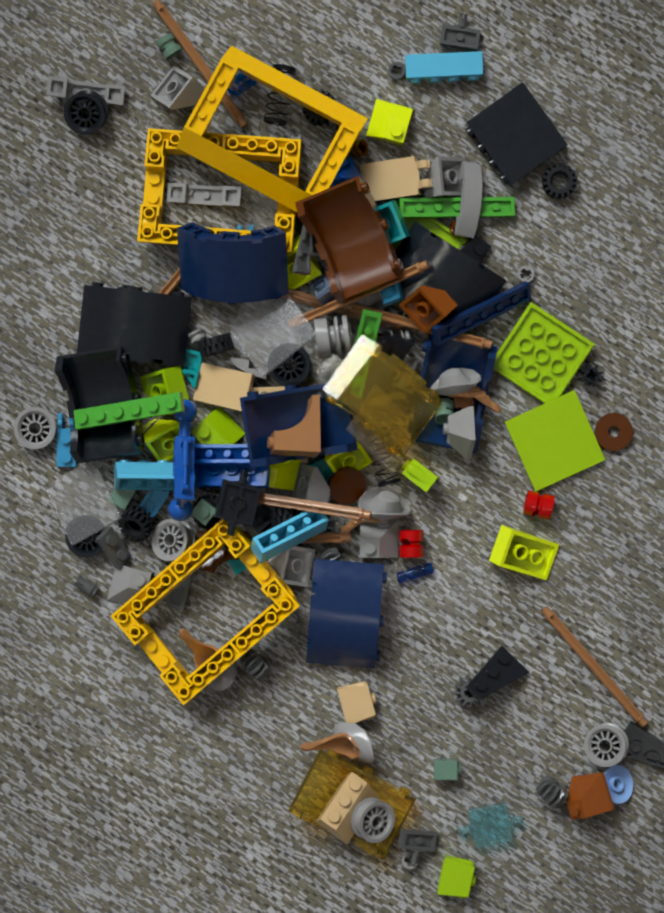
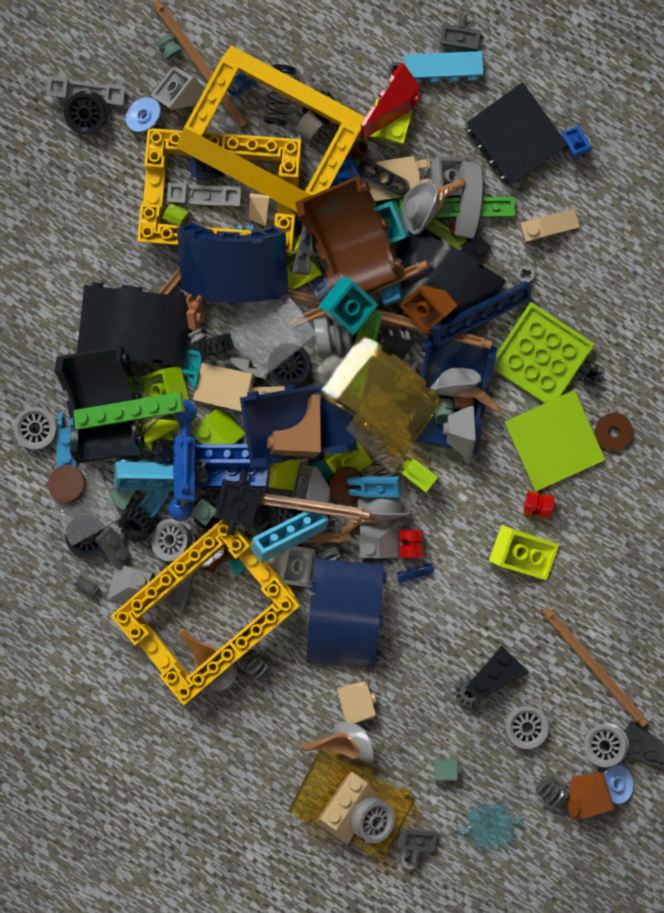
lime torso [437,854,476,899] -> none
black tyre [542,163,577,199] -> none
none -> reddish brown tile [48,465,86,504]
none -> light blue dish [126,97,161,132]
none -> black gear [151,439,174,464]
none -> lime slope [162,204,190,226]
none -> nougat plate [186,294,205,330]
none -> dark blue slope [189,157,225,180]
none -> dark grey pin [194,459,209,484]
none -> tan slope [249,193,269,226]
none -> light grey slope [295,111,323,144]
none -> teal brick [318,276,378,335]
none -> dark azure hinge [347,476,401,498]
none -> black beam [358,160,410,195]
none -> red wedge [360,63,421,140]
none -> light grey hat [402,178,466,235]
none -> light grey wheel [506,706,549,749]
none -> tan slope [519,209,580,244]
none -> blue slope [561,125,592,160]

